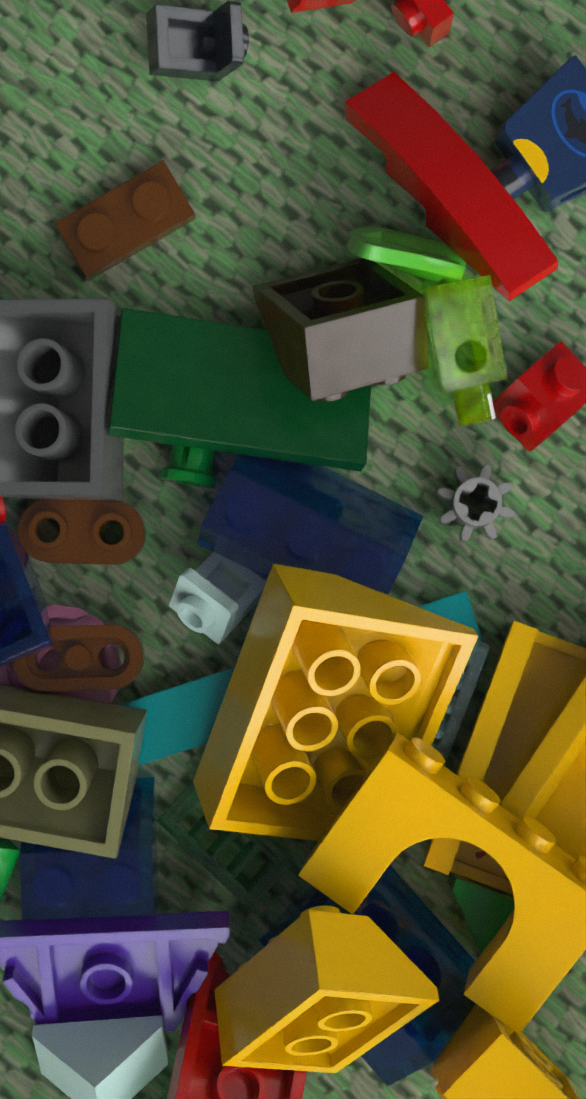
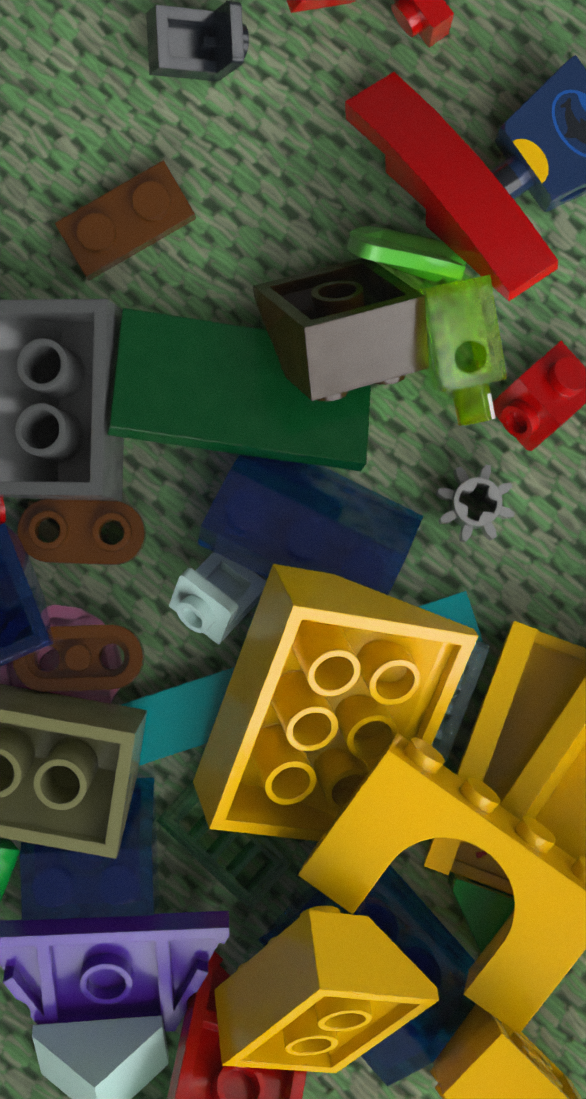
green bush [159,445,217,489] -> none

